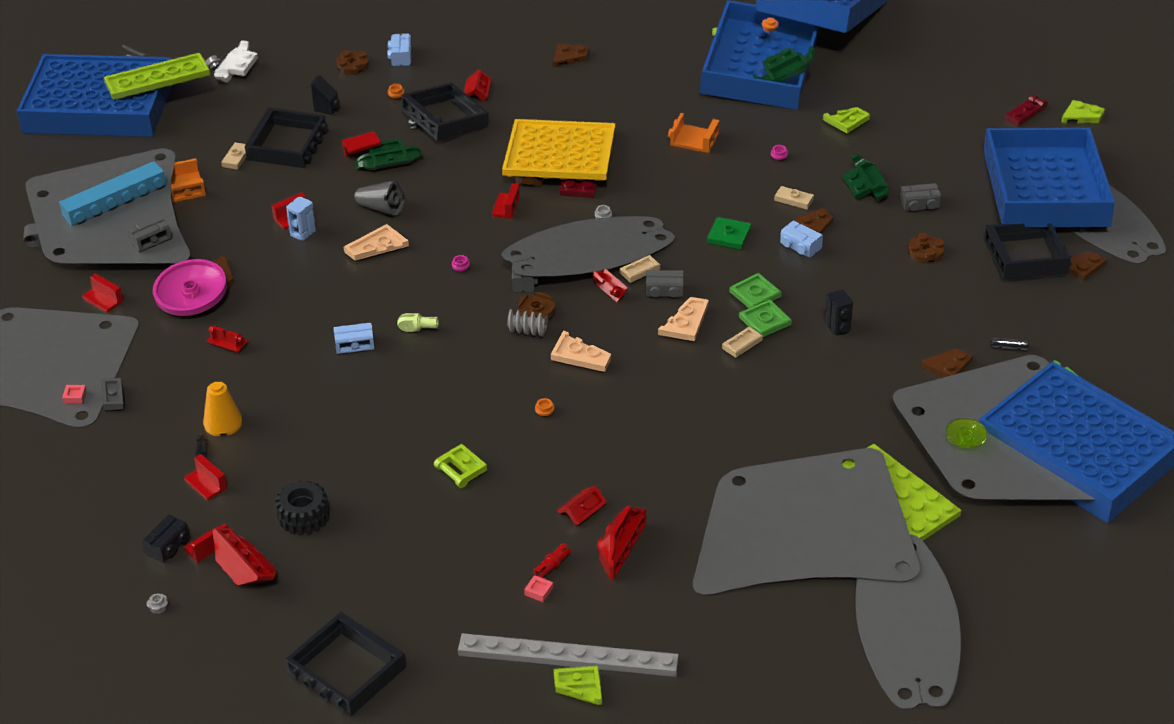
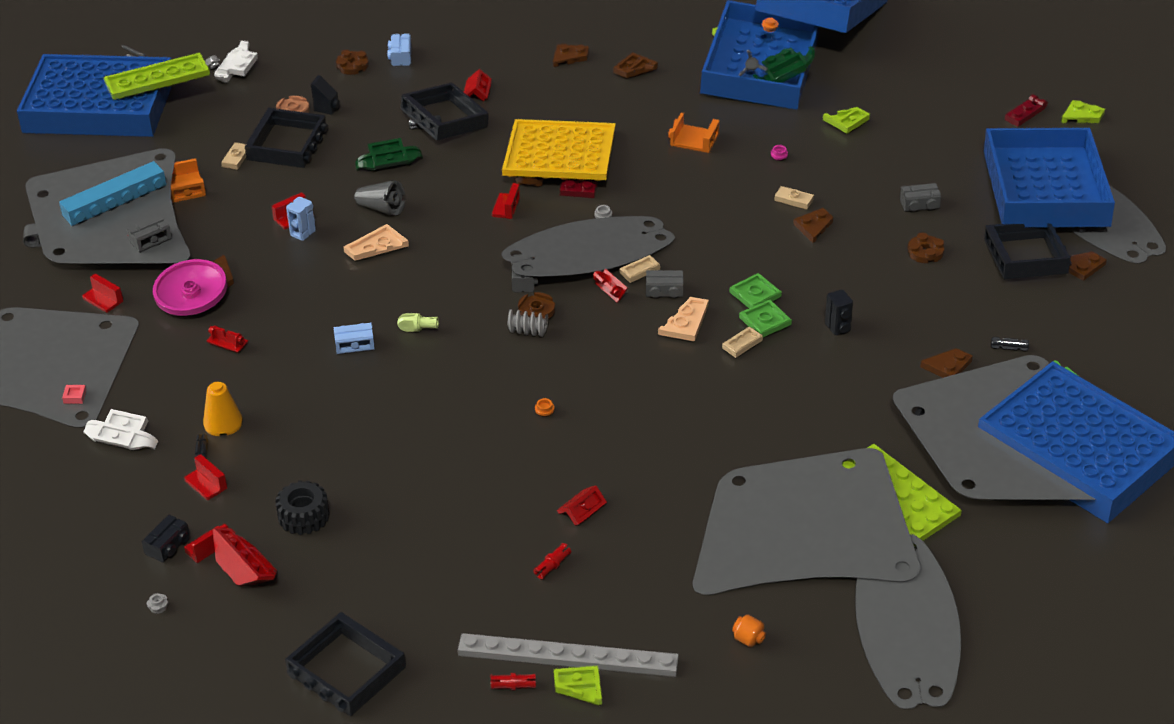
dark grey plate [101,378,123,410] -> none
red panel [342,131,381,157] -> none
orange plate [388,84,404,99] -> none
lime plate [434,444,487,488] -> none
dark pink plate [452,255,470,272] -> none
coral tile [524,575,553,602] -> none
light nougat wing [551,330,611,372] -> none
red wedge [597,506,647,581] -> none
green plate [707,217,751,250] -> none
light blue brick [780,220,823,258] -> none
dark green plate [842,153,890,202] -> none
clear neon green dish [946,418,987,448] -> none
none -> white plate [83,409,158,450]
none -> nougat tile [276,96,310,113]
none -> red pin [491,673,536,690]
none -> reddish brown wing [613,52,658,78]
none -> orange head [732,615,766,647]
none -> dark grey plant [739,50,768,76]

